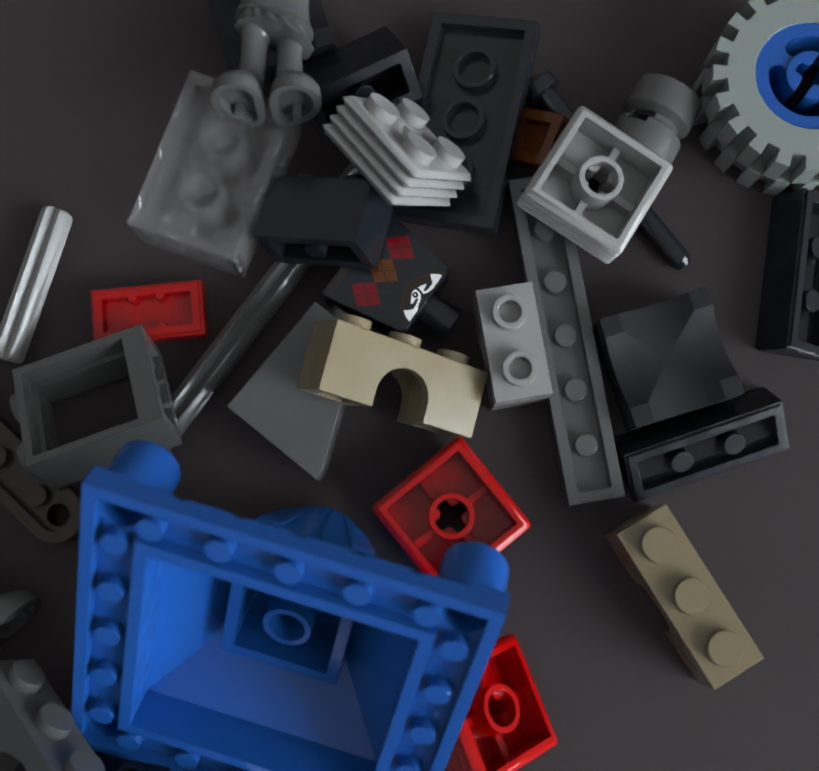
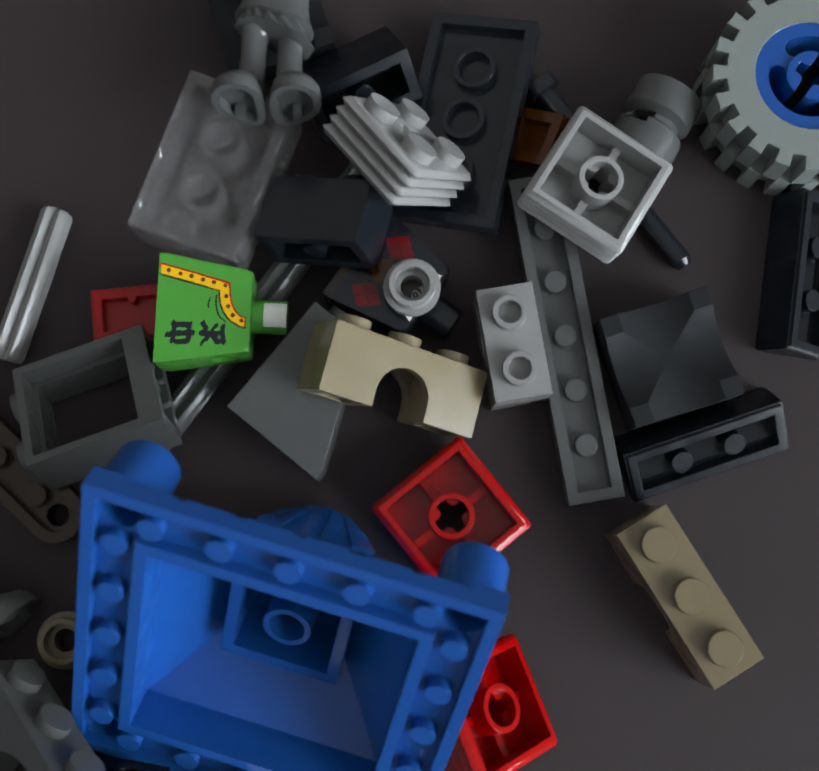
none -> dark tan plate [37,611,76,670]
none -> bright green torso [153,253,289,371]
none -> light grey plate [383,259,441,317]

